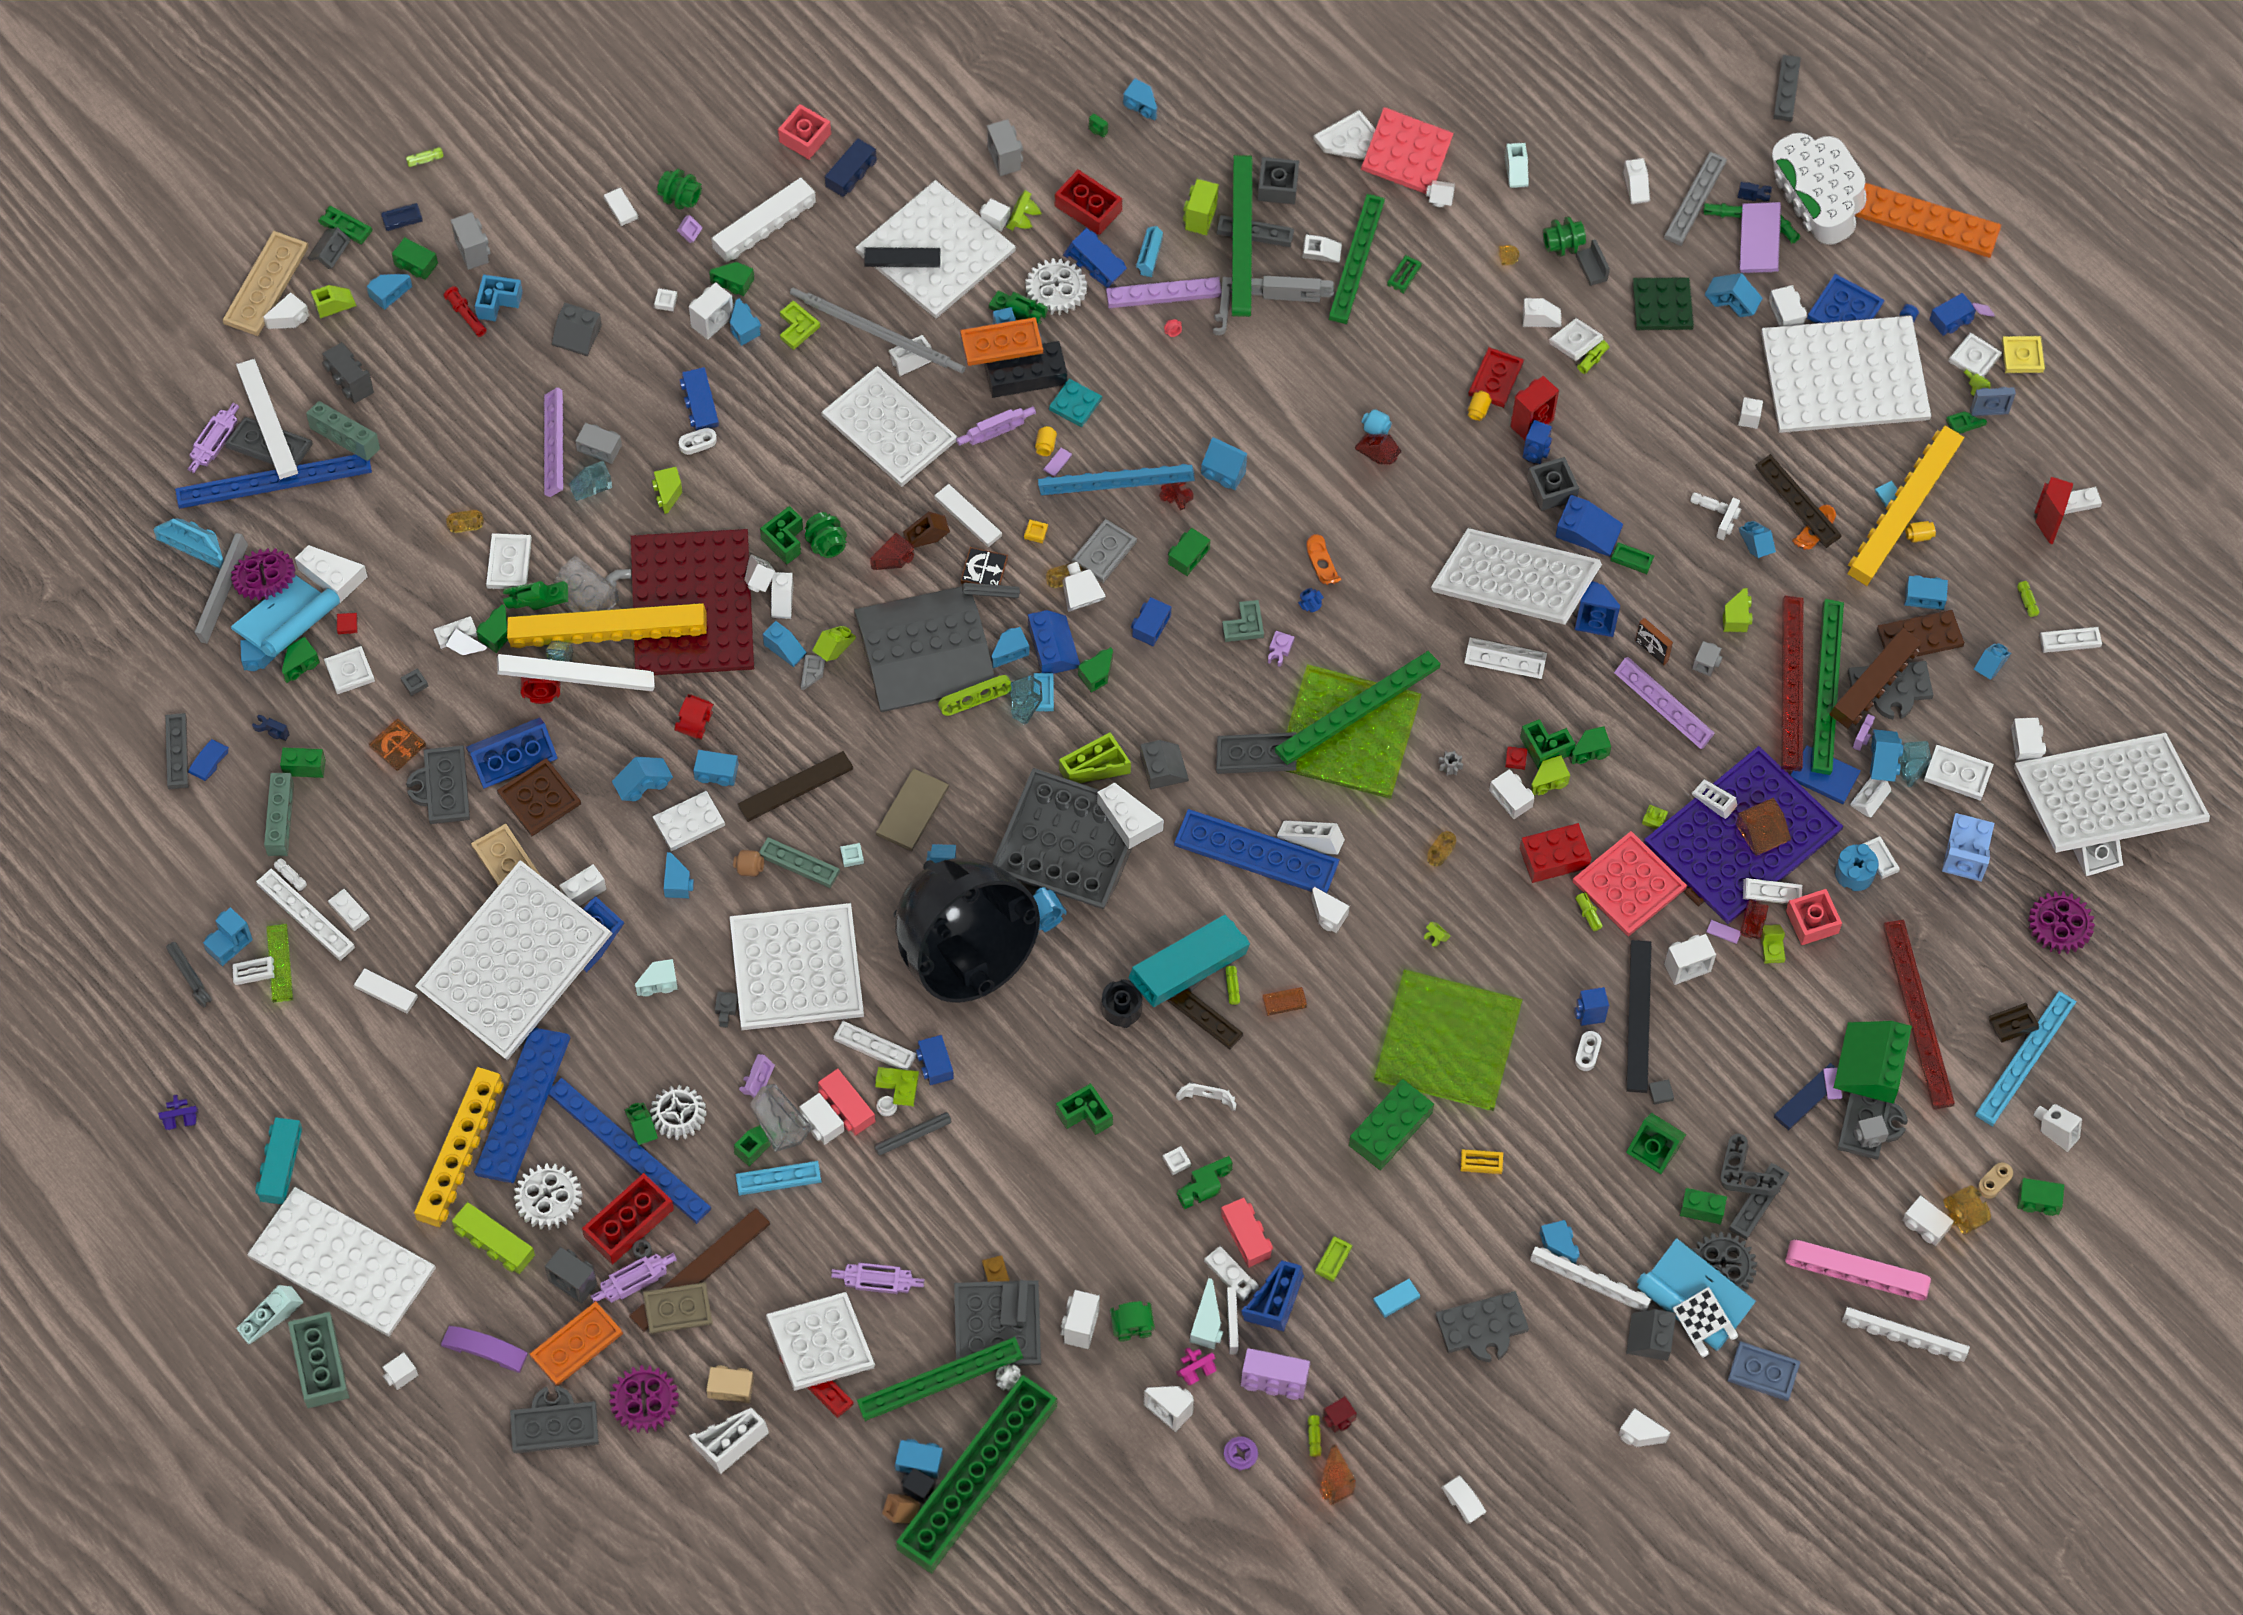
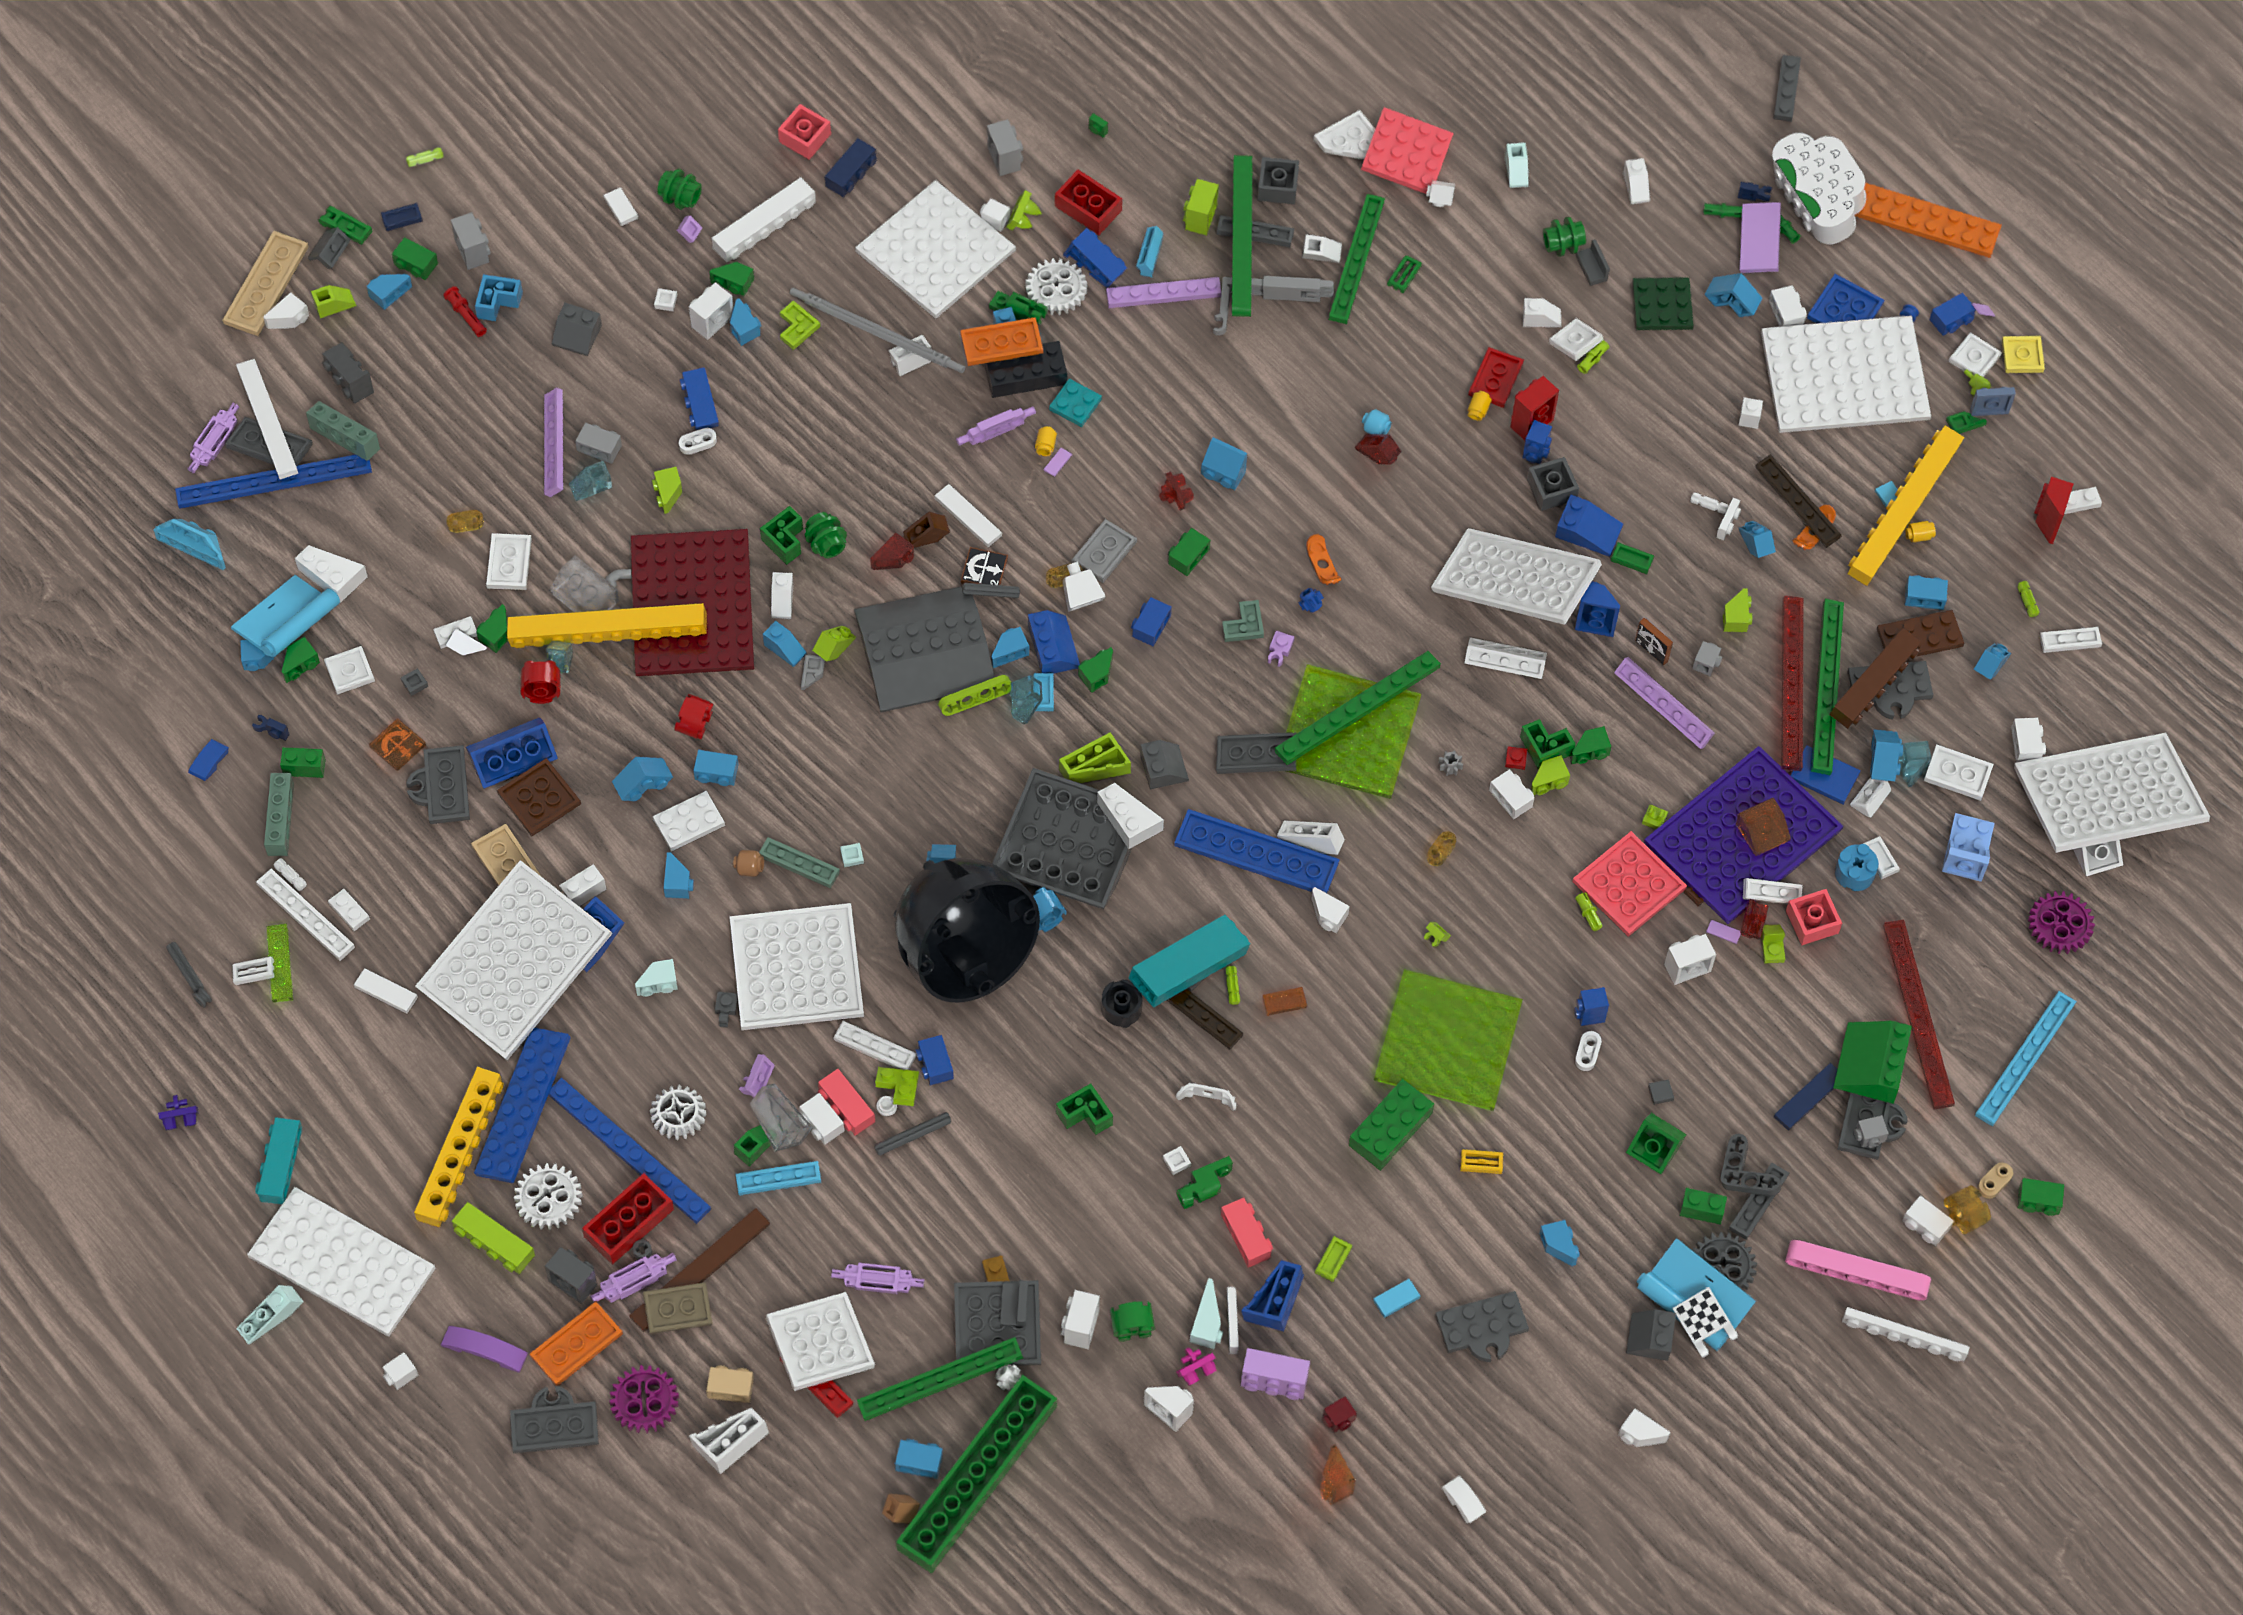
dark grey plate [165,713,189,789] -> none
light grey tile [195,533,248,644] -> none
dark azure brick [203,907,253,967] -> none
magenta gear [231,548,296,601] -> none
sand green brick [288,1312,350,1408] -> none
red tile [337,613,358,634] -> none
white tile [497,654,655,691] -> none
green plate [503,581,568,610] -> none
green slope [624,1103,658,1145] -> none
dark brown tile [738,751,853,822] -> none
white slope [745,555,775,592] -> none
white plate [822,366,957,487] -> none
black tile [864,247,941,268] -> none
dark tan tile [876,768,949,851] -> none
black brick [901,1468,936,1504] -> none
yellow tile [1024,519,1048,544] -> none
dark azure plate [1038,464,1195,495] -> none
dark azure slope [1123,78,1157,121] -> none
coral plate [1164,319,1182,337] -> none
white plate [1204,1246,1259,1301] -> none
medium lavender gear [1224,1437,1258,1471] -> none
lime axle [1308,1415,1321,1457] -> none
clear yellow tile [1499,245,1519,265] -> none
red brick [1519,823,1592,883] -> none
white plate [1530,1246,1651,1312] -> none
black tile [1626,940,1652,1093] -> none
light grey tile [1664,152,1727,246] -> none
white slope [1692,779,1737,819] -> none
sand blue tile [1727,1341,1801,1401] -> none
lavender window [1823,1068,1842,1100] -> none
lavender plate [1853,714,1875,751] -> none
dark brown plate [1989,1003,2039,1043] -> none
white torso [2034,1104,2082,1152] -> none

